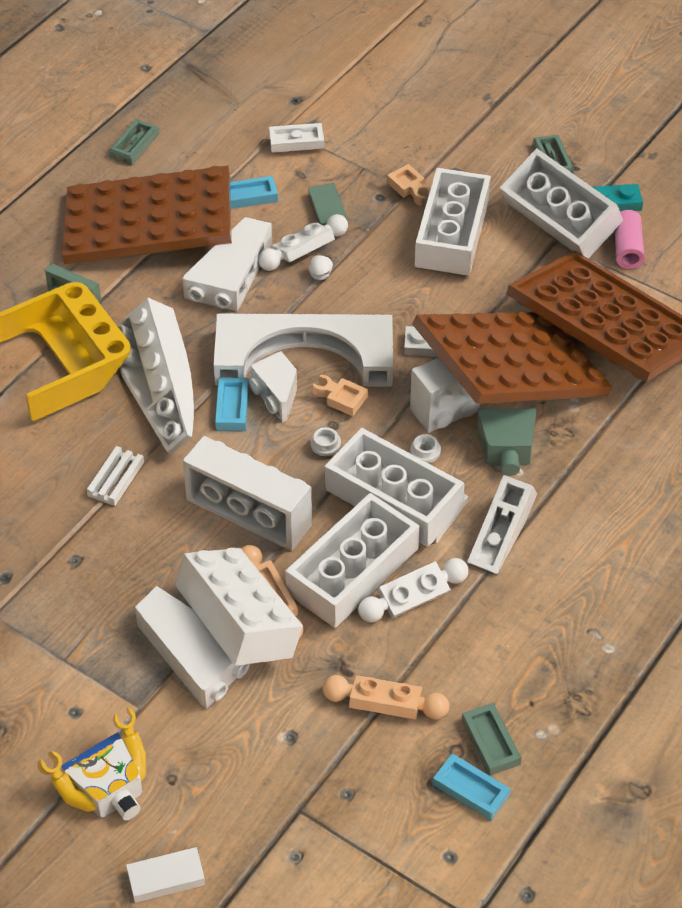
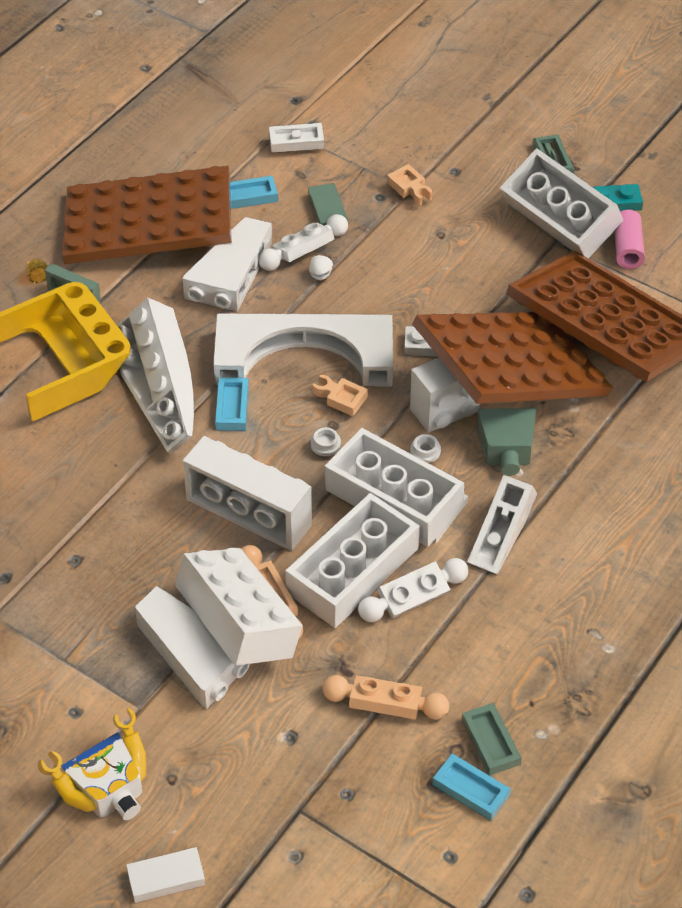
white tile [87,446,144,506] -> none
sand green tile [108,119,159,165] -> none
white slope [249,351,297,423] -> none
white brick [414,168,491,276] -> none
none -> clear yellow hinge [26,258,48,283]

